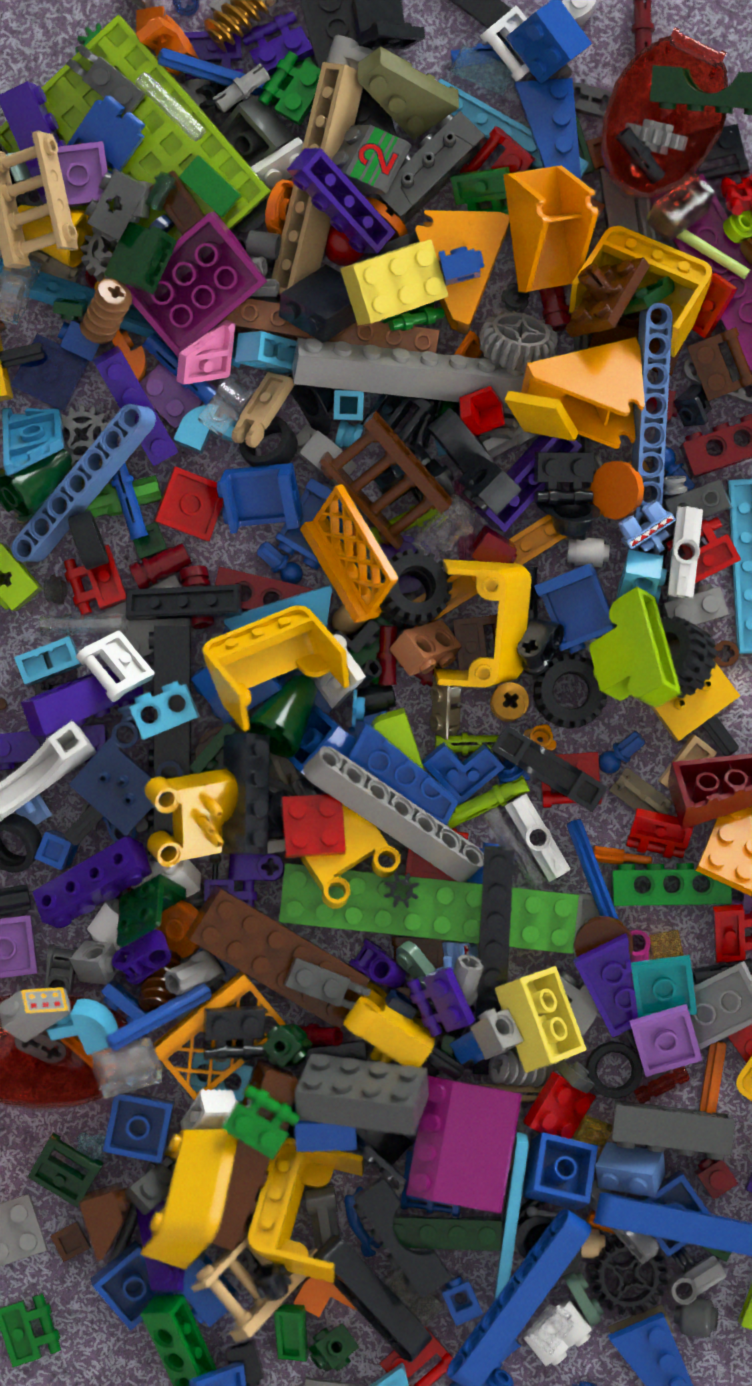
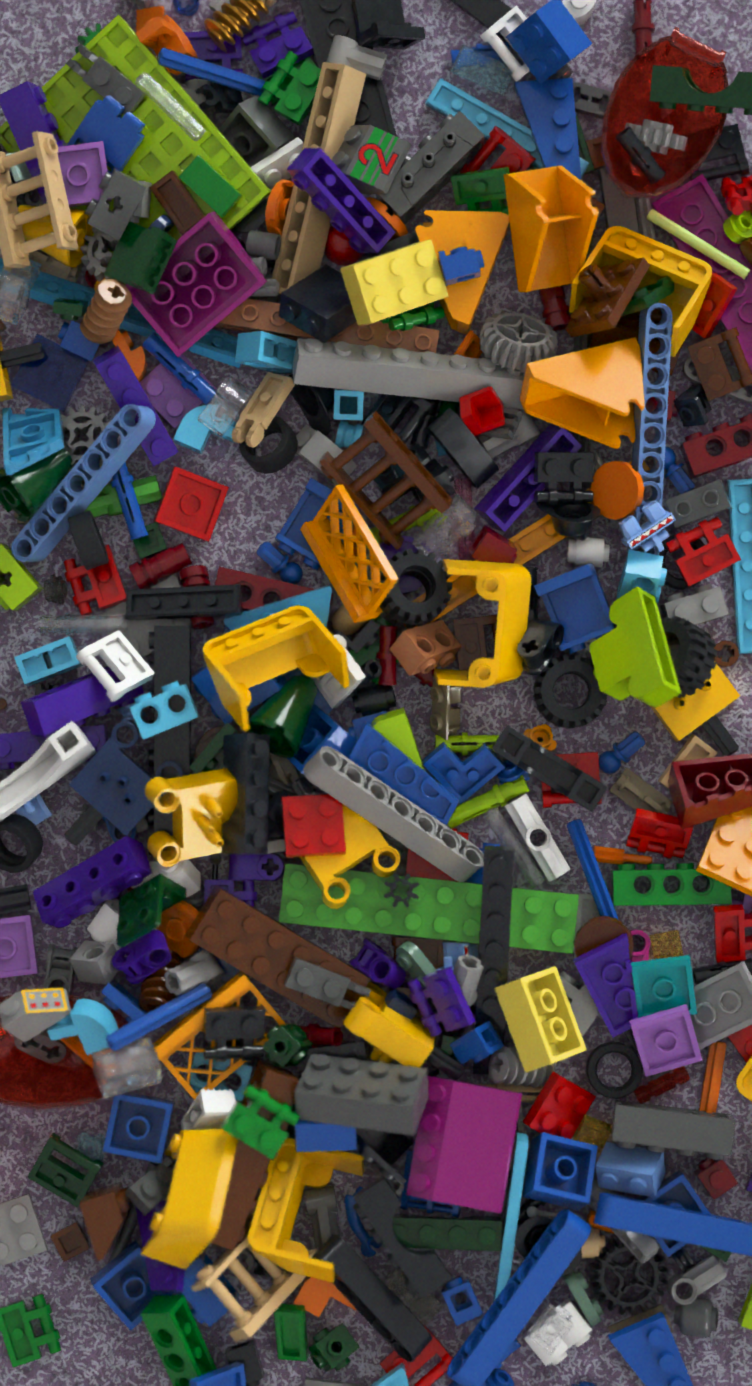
blue brick [34,830,81,870] -> none
clear green pin [145,171,176,211] -> none
bright pink wing [176,320,235,385] -> none
light grey pin [213,63,271,113] -> none
blue panel [217,463,304,534] -> none
black gear [253,1263,293,1301] -> none
dark azure plate [352,689,365,727] -> none
olive wedge [358,46,459,140] -> none
black brick [458,456,522,515] -> none
light grey brick [470,1009,524,1059] -> none
pearl gold piece [490,682,529,722] -> none
black plate [501,283,530,312] -> none
yellow tile [504,391,579,441] -> none
dark grey plate [555,1059,595,1093] -> none
clear smoke brick [647,173,715,242] -> none
light grey bush [663,475,688,495] -> none
white piece [667,507,703,598] -> none

